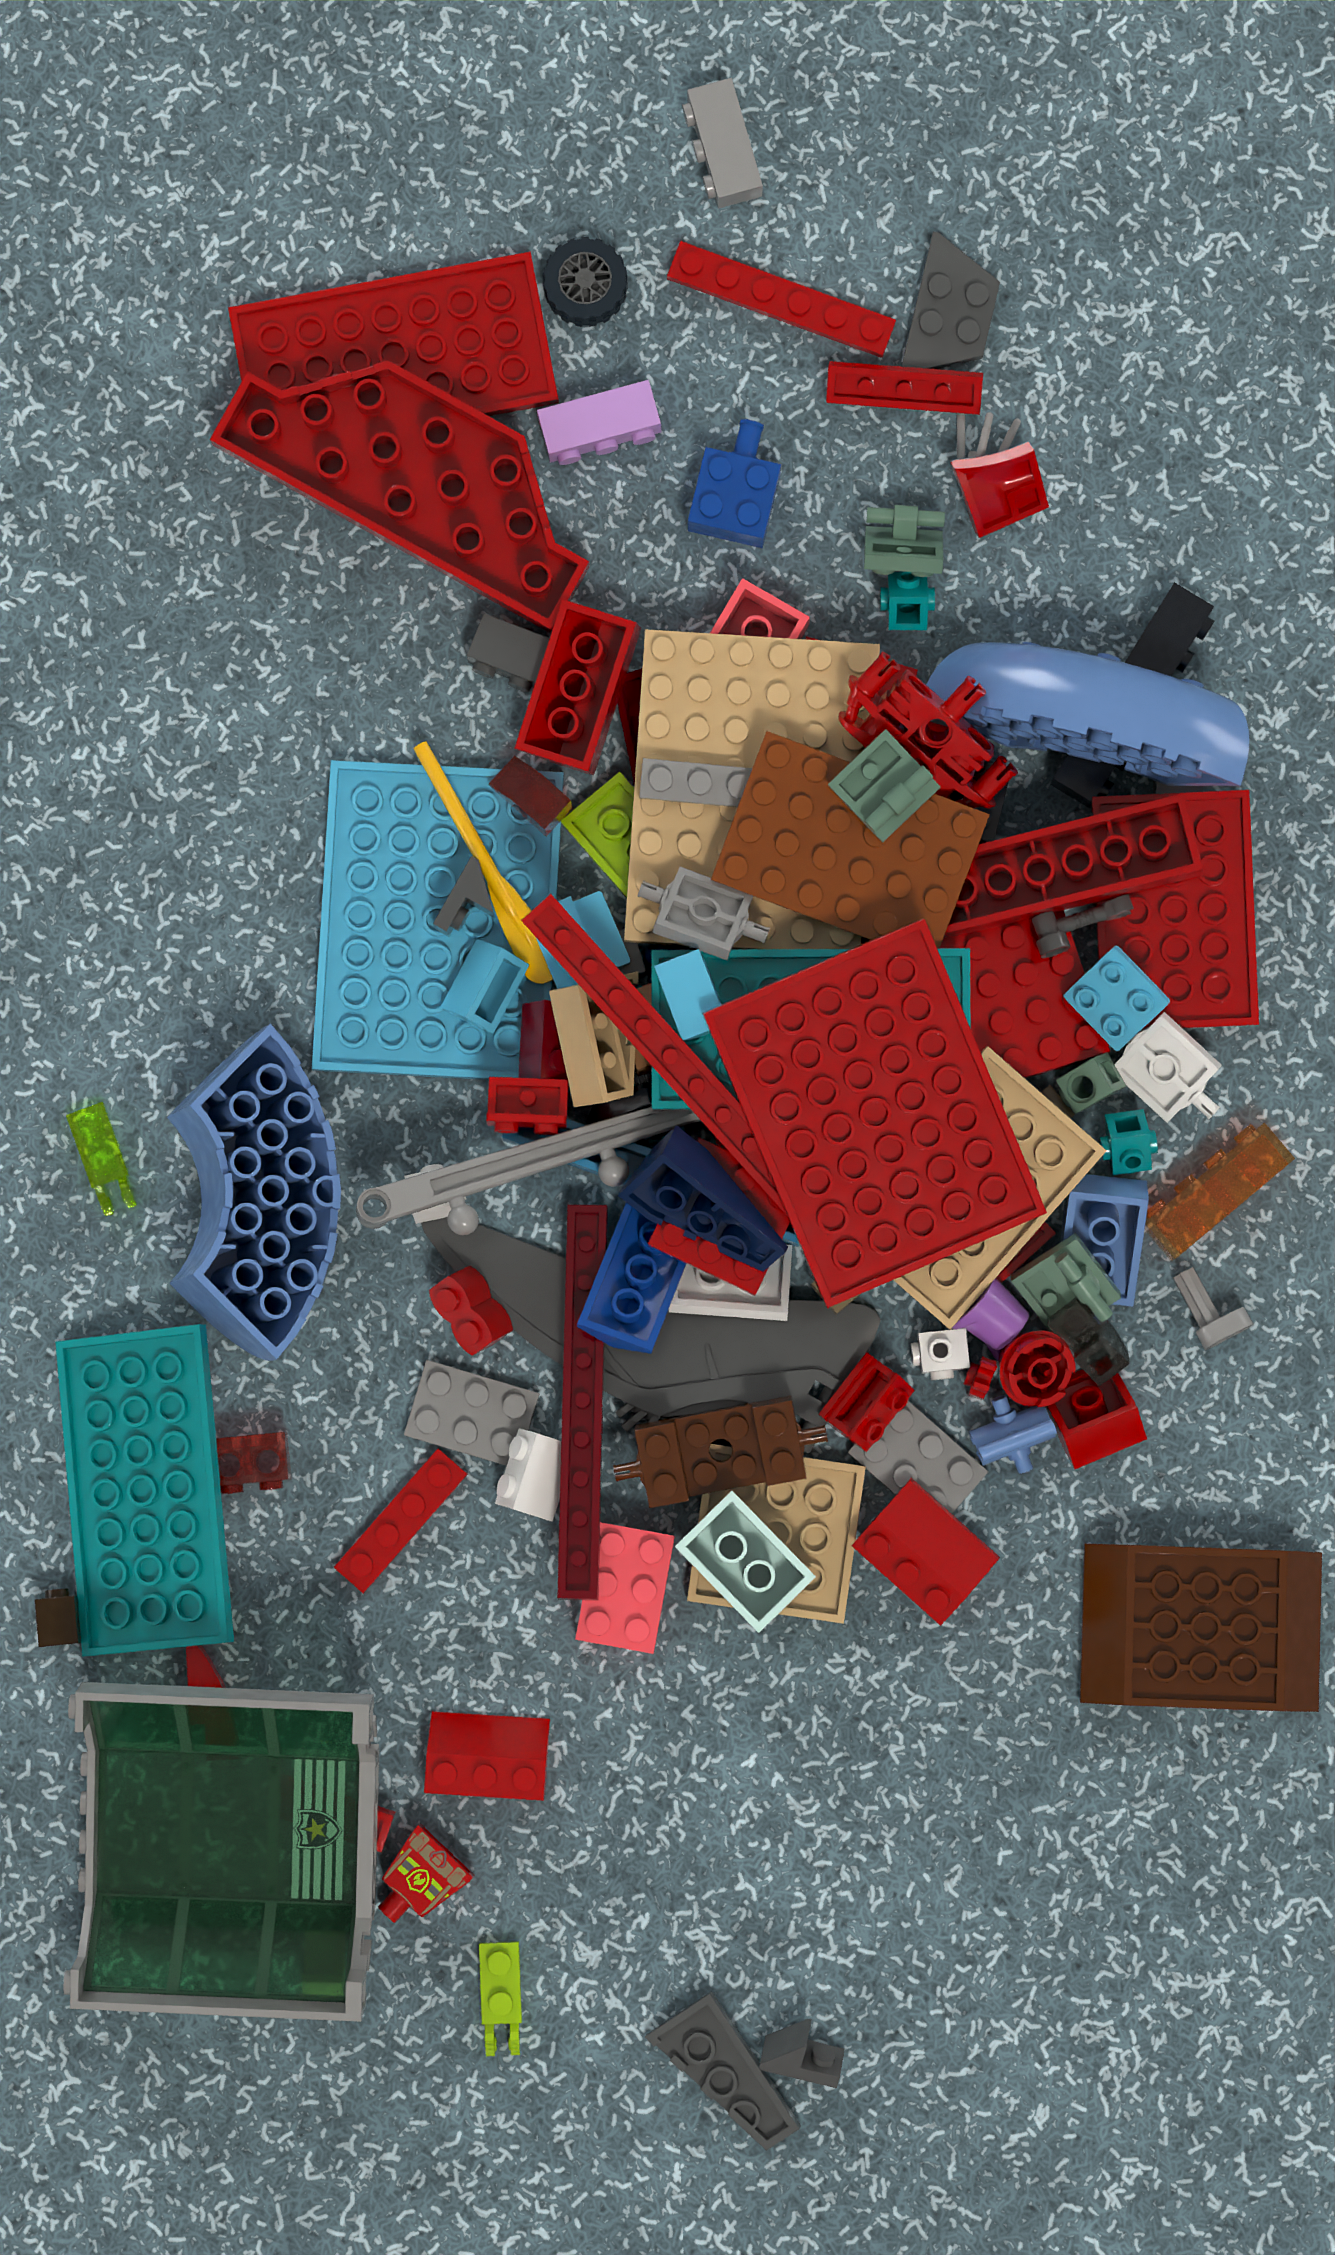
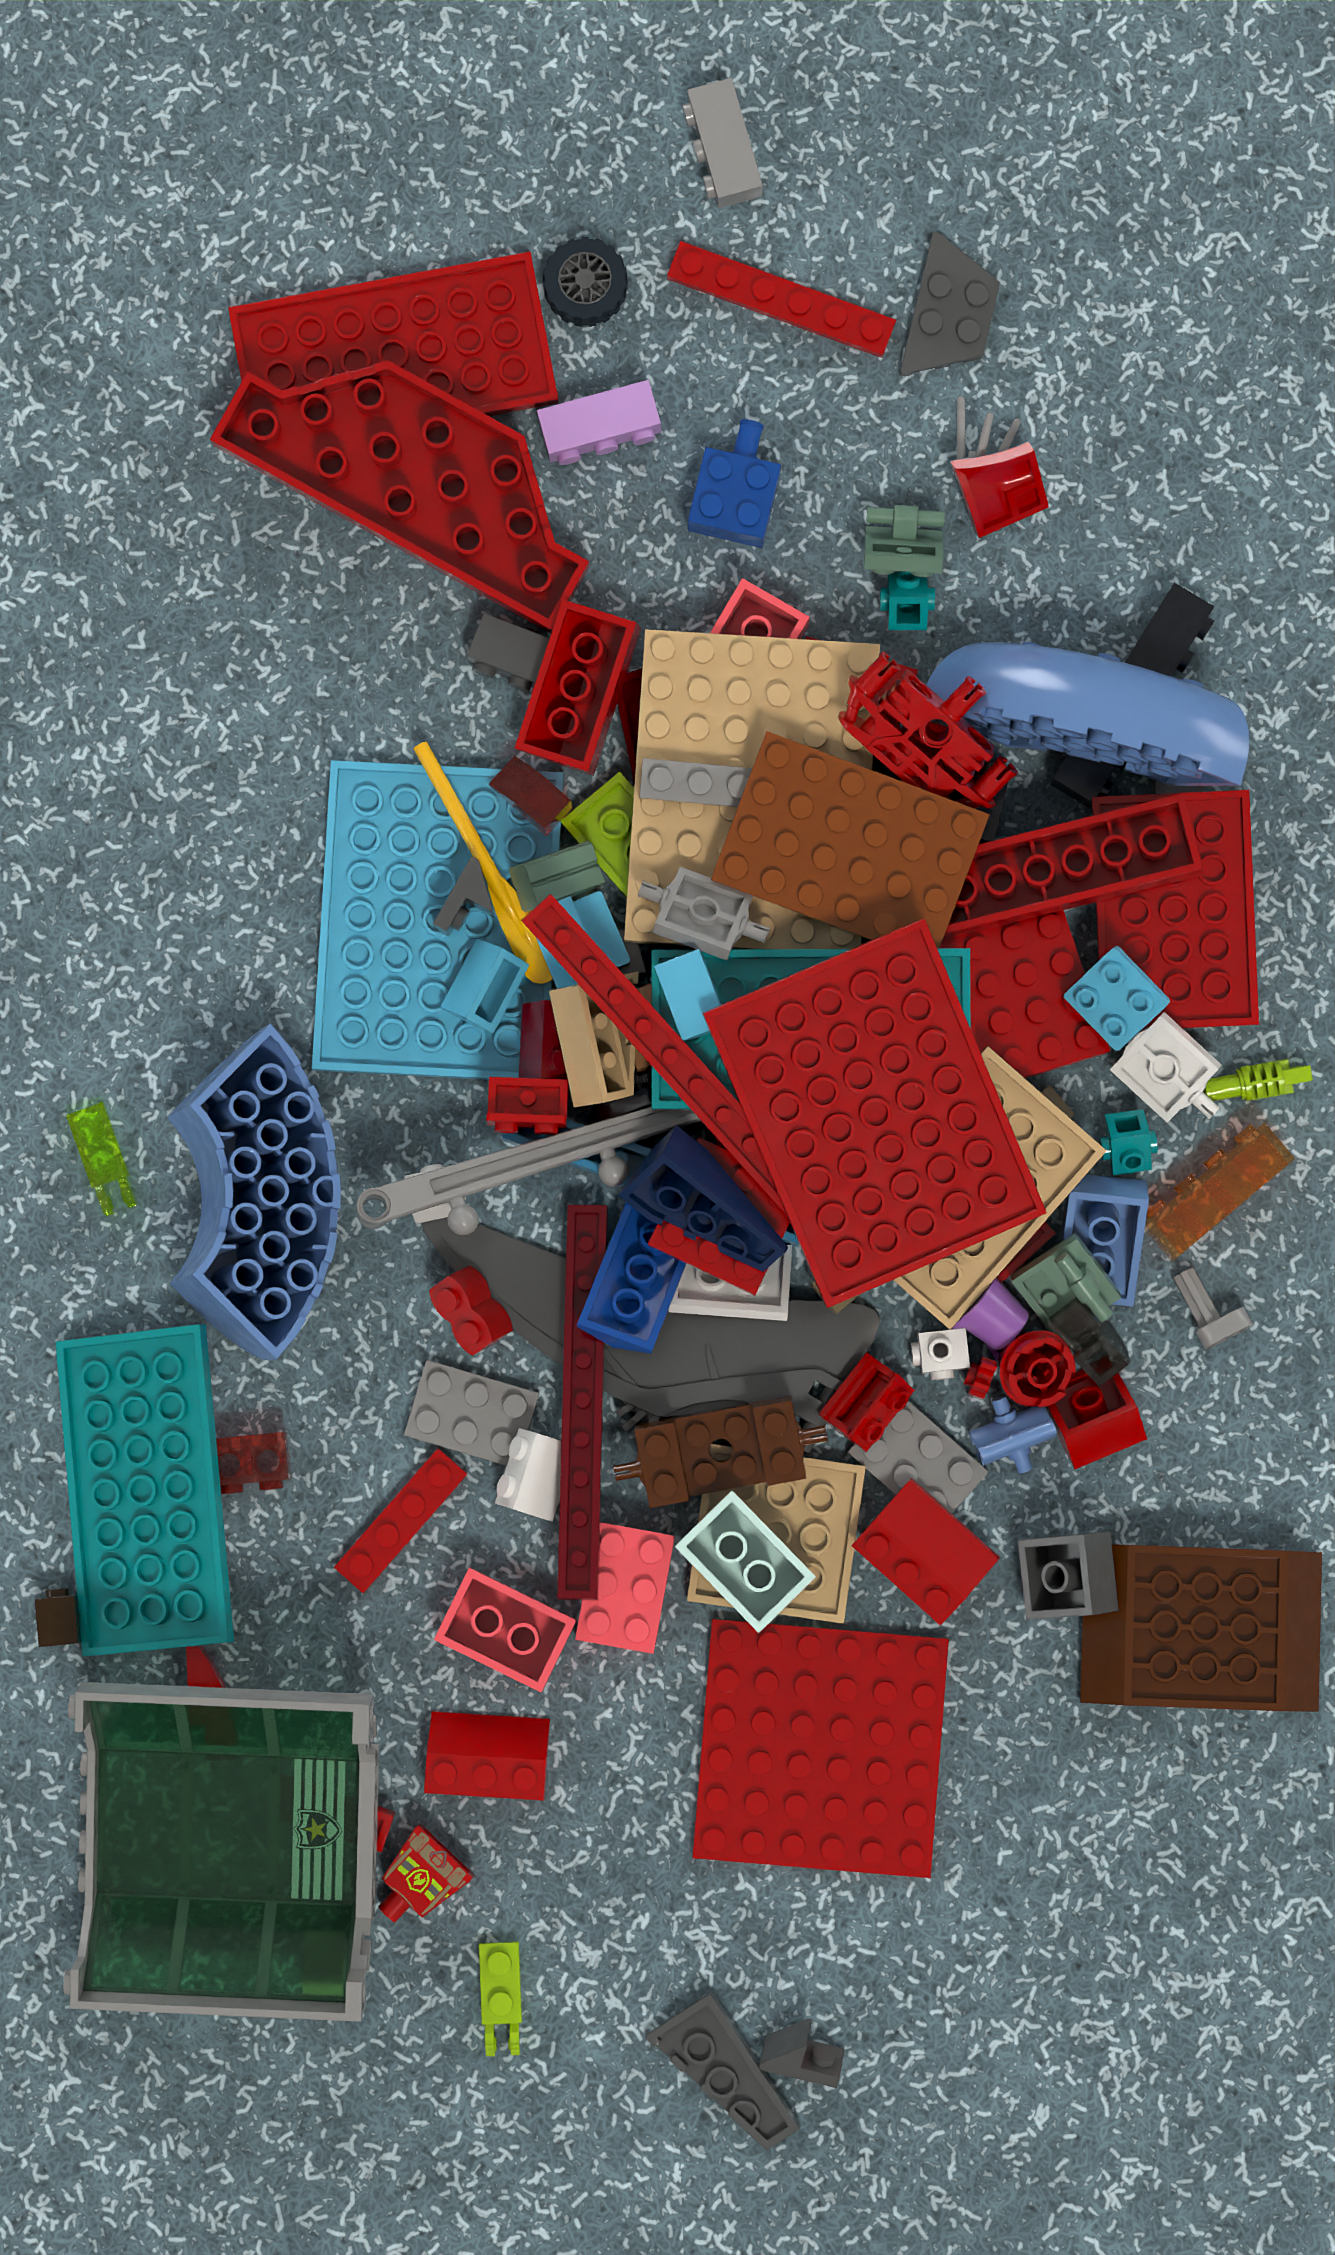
red plate [826,361,984,415] -> none
sand green plate [827,729,941,843] -> none
dark grey brick [1031,894,1134,958] -> none
sand green brick [1056,1053,1126,1114] -> none
none -> coral brick [434,1568,577,1692]
none -> sand green brick [509,841,605,912]
none -> red plate [693,1619,949,1878]
none -> dark grey brick [1018,1531,1119,1620]
none -> lime hinge [1203,1059,1313,1102]

